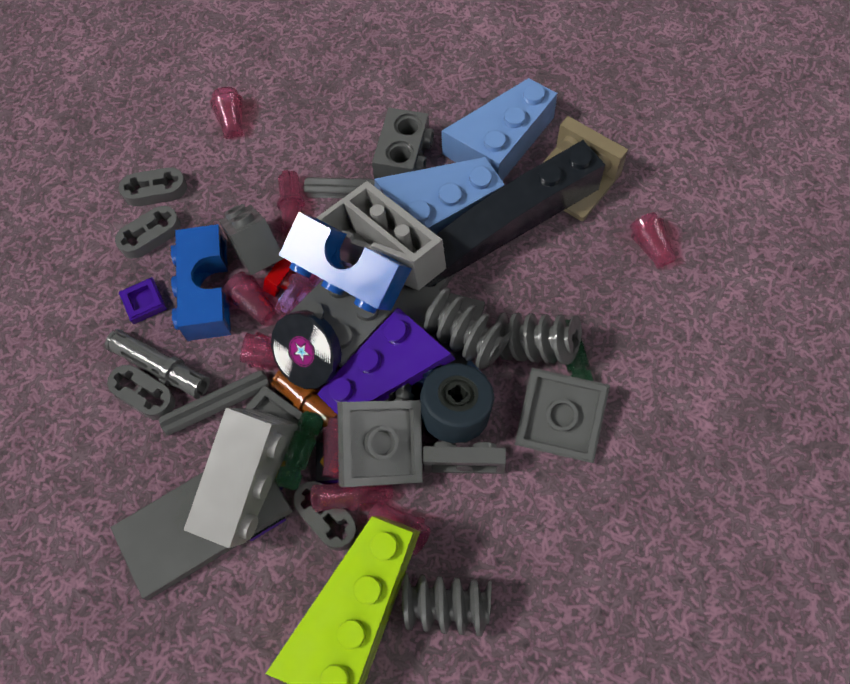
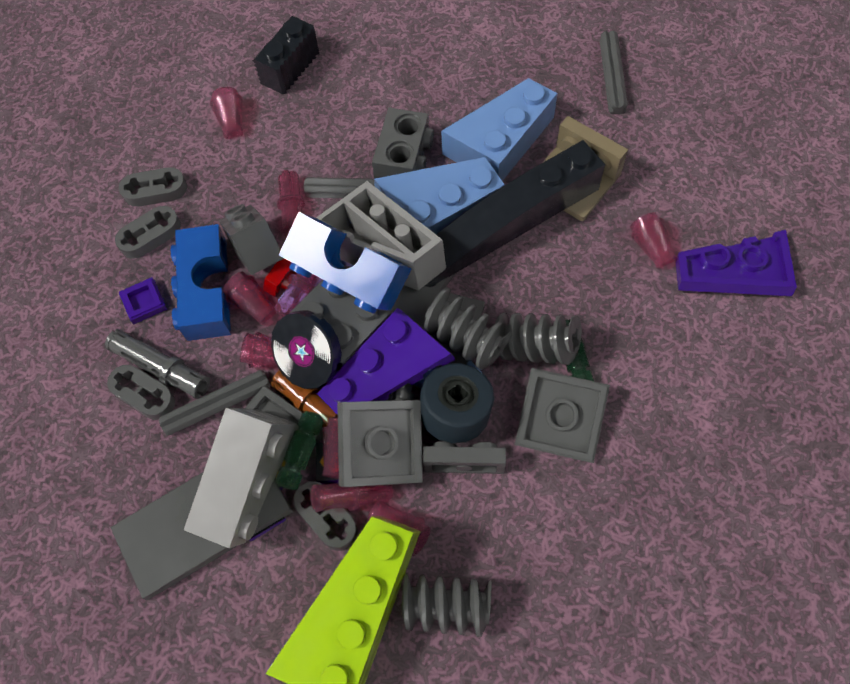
none -> black brick [252,16,320,94]
none -> dark grey axle [599,30,628,114]
none -> dark purple wing [675,230,797,296]

